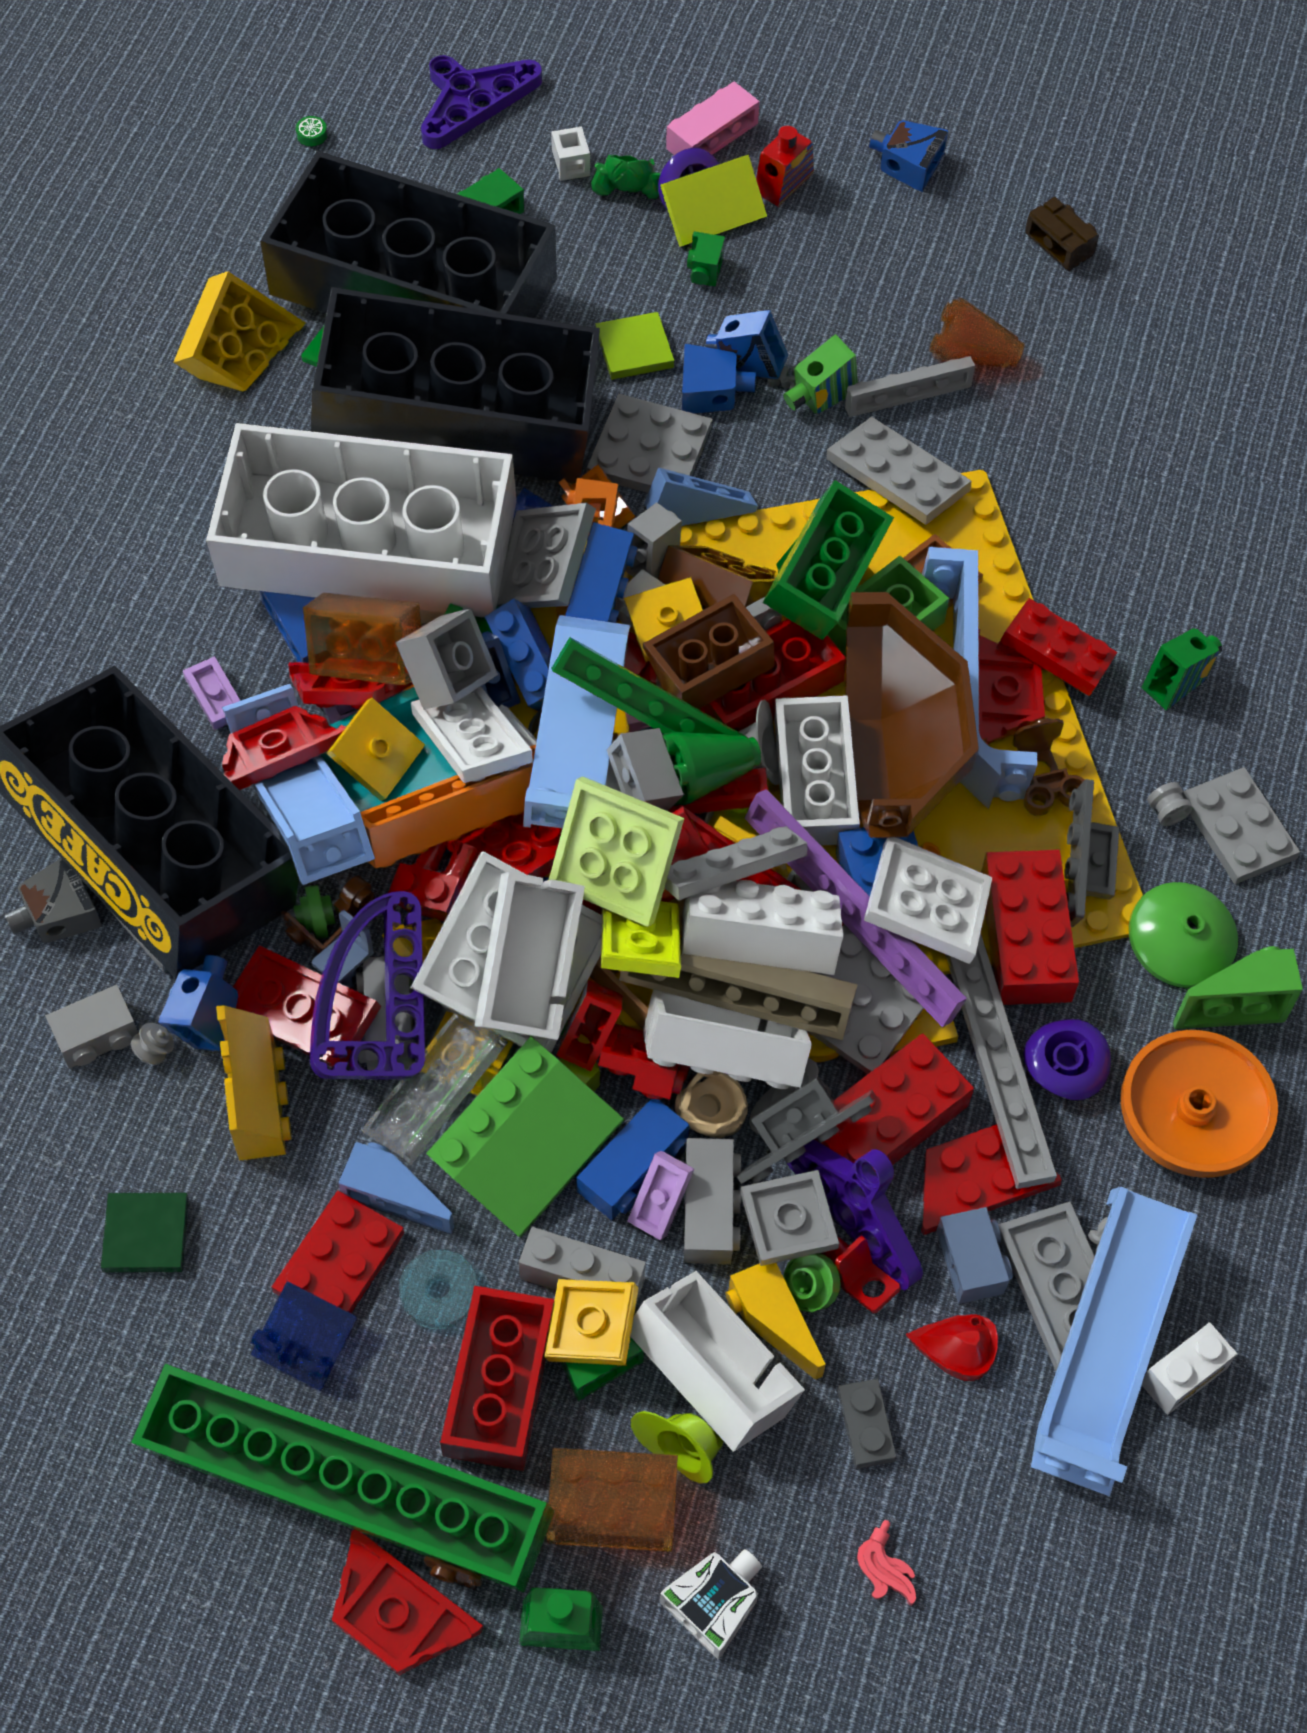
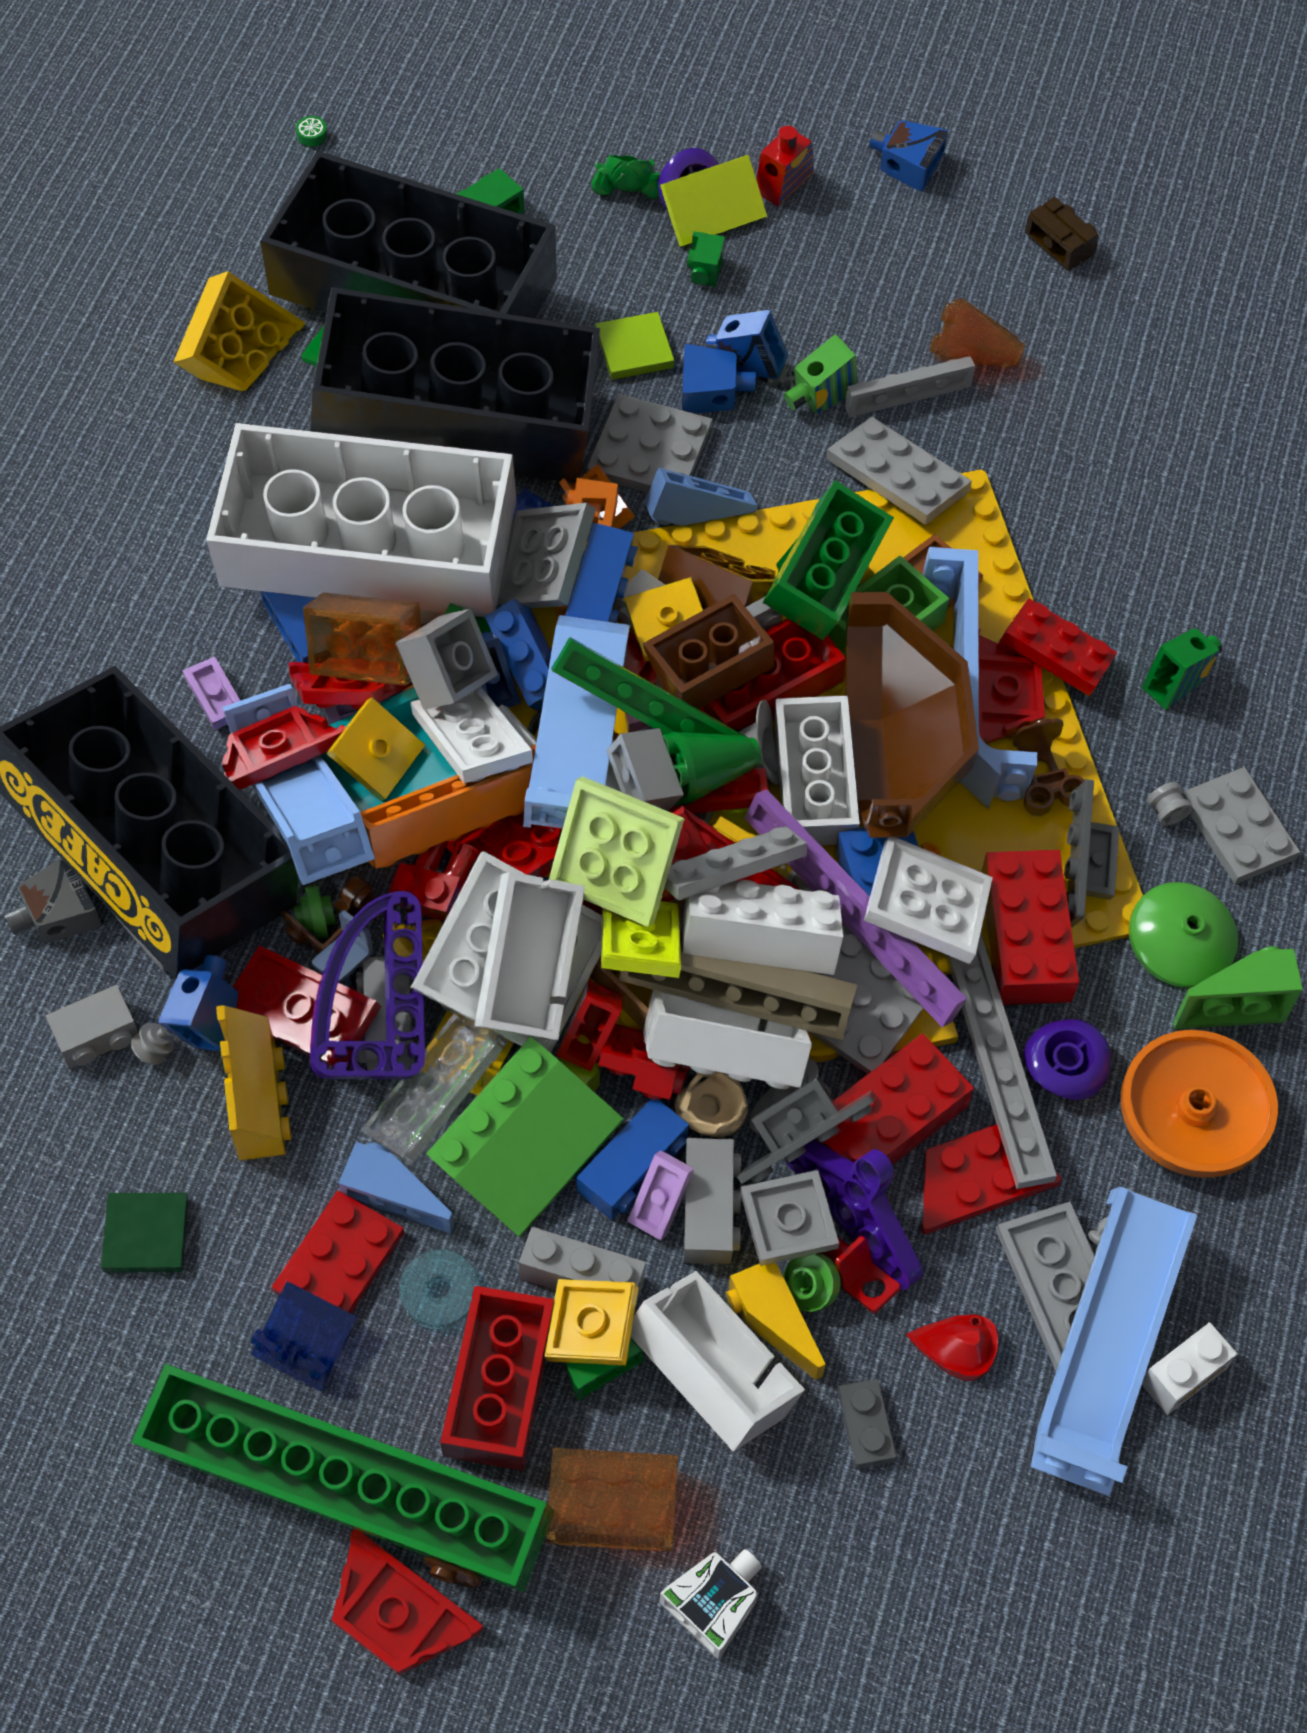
dark purple beam [421,55,542,149] -> none
green torso [519,1587,603,1651] -> none
white brick [551,127,590,181] -> none
light grey brick [626,502,682,579] -> none
lime piece [631,1411,724,1484] -> none
bright pink brick [666,81,760,155] -> none
coral piece [857,1520,916,1606] -> none
sand blue brick [936,1207,1012,1304] -> none

